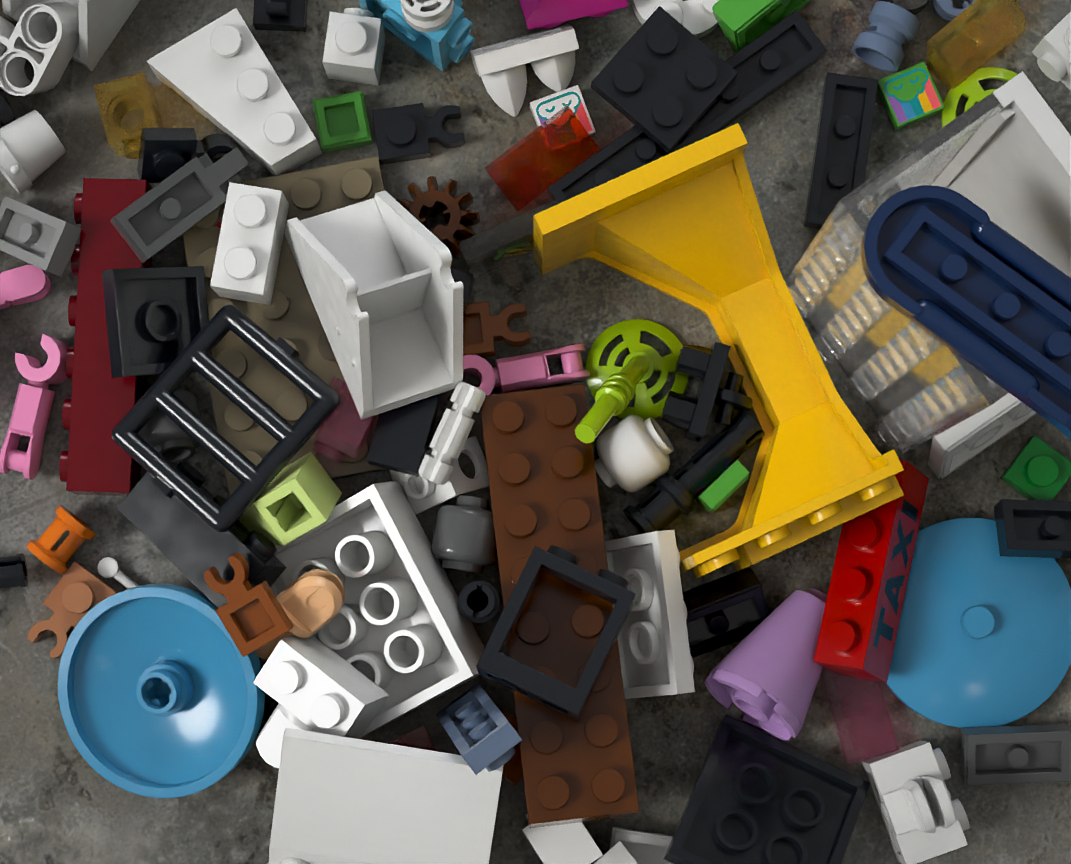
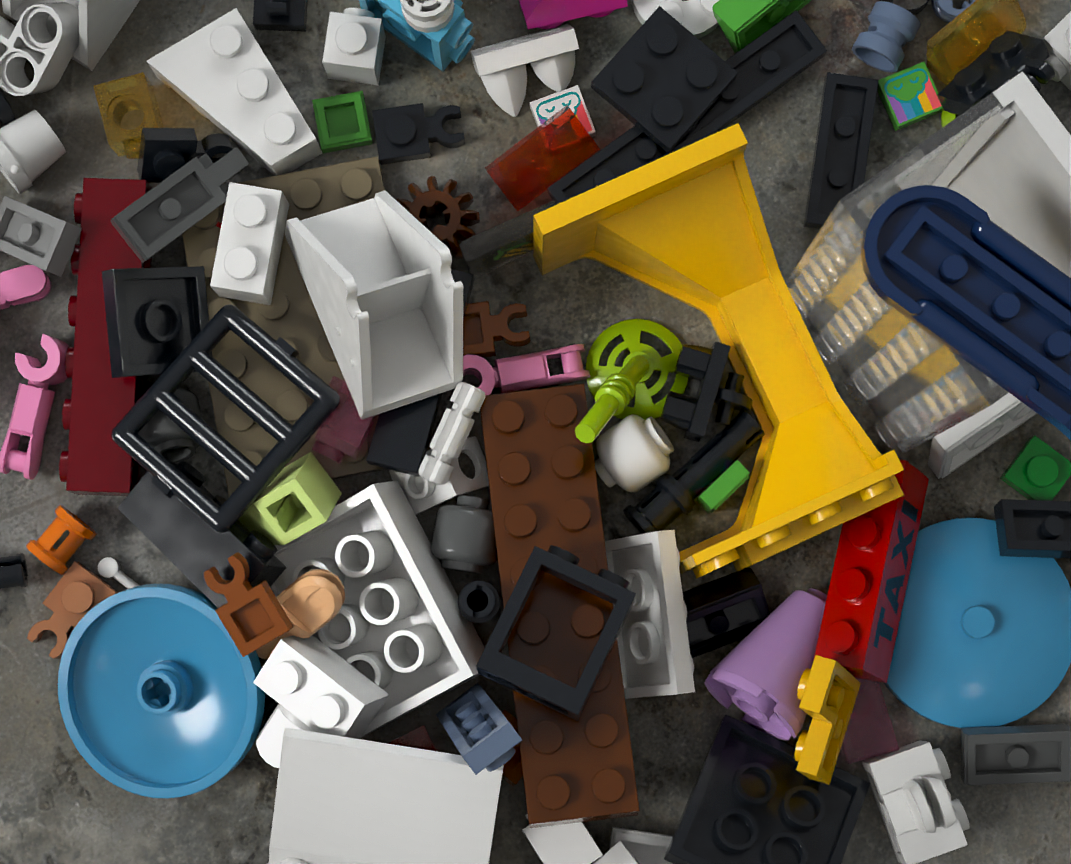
none -> yellow plate [795,655,861,785]
none -> black hinge [937,30,1055,119]

